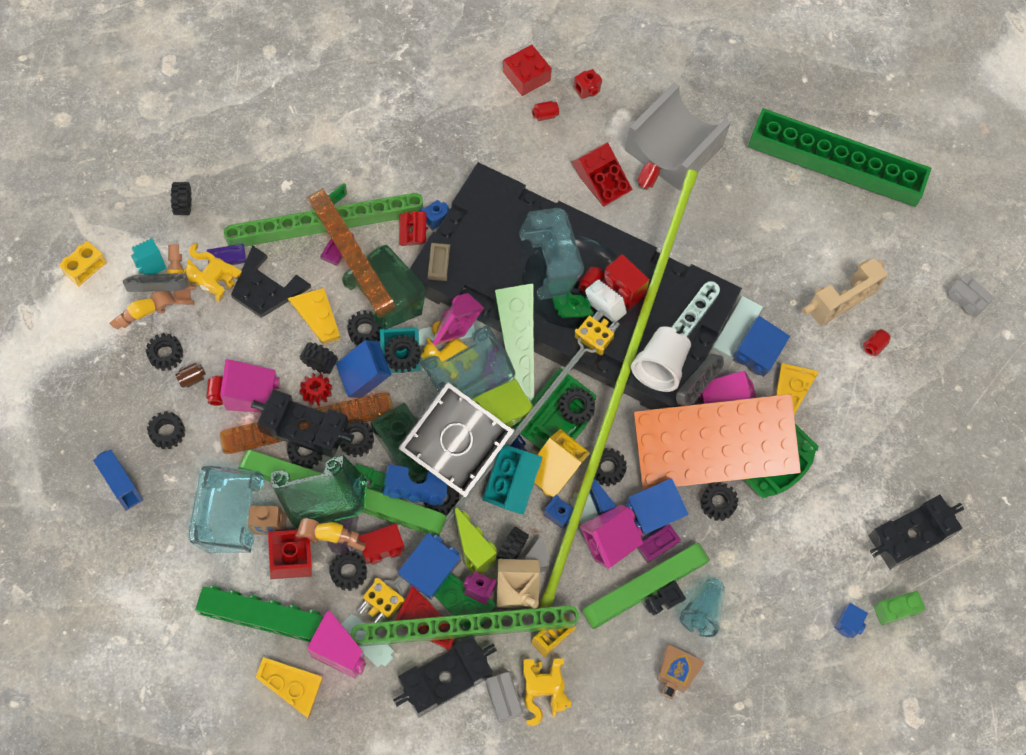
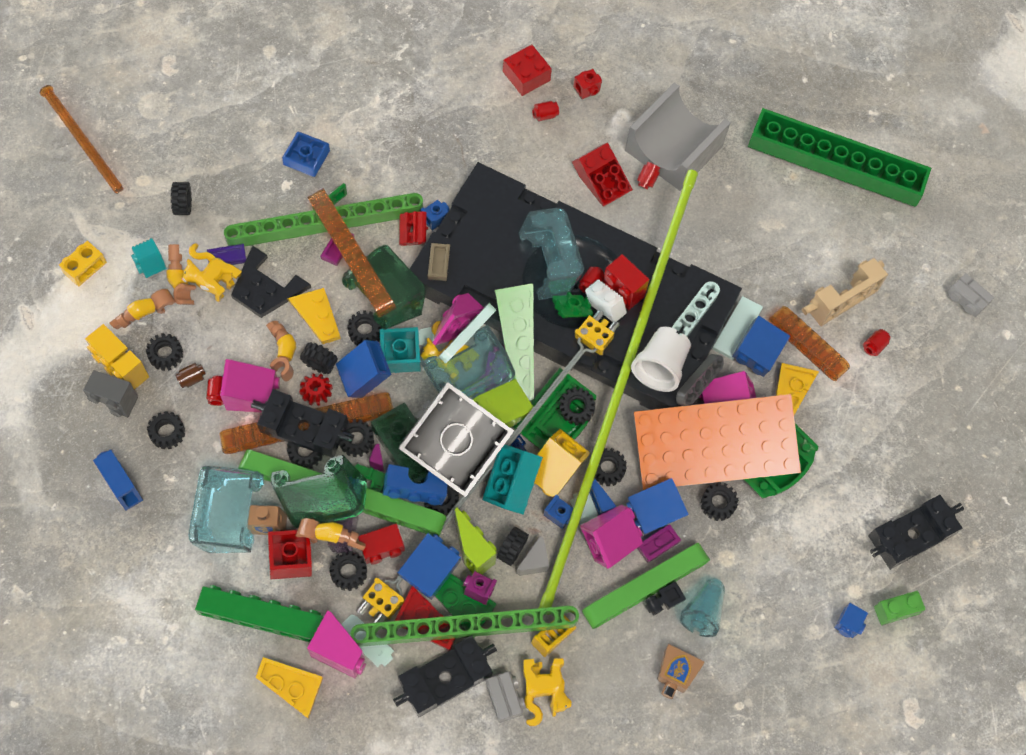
dark grey beam [123,273,190,292] -> none
black tyre [385,335,420,373] -> none
tan piece [497,559,540,609] -> none
none -> clear orange axle [39,85,123,194]
none -> dark grey brick [83,370,138,418]
none -> yellow piece [85,324,149,390]
none -> nougat piece [266,321,297,382]
none -> blue brick [282,131,330,177]
none -> magenta slope [369,444,384,472]
none -> light aqua beam [438,303,496,363]
none -> clear orange beam [769,306,850,381]

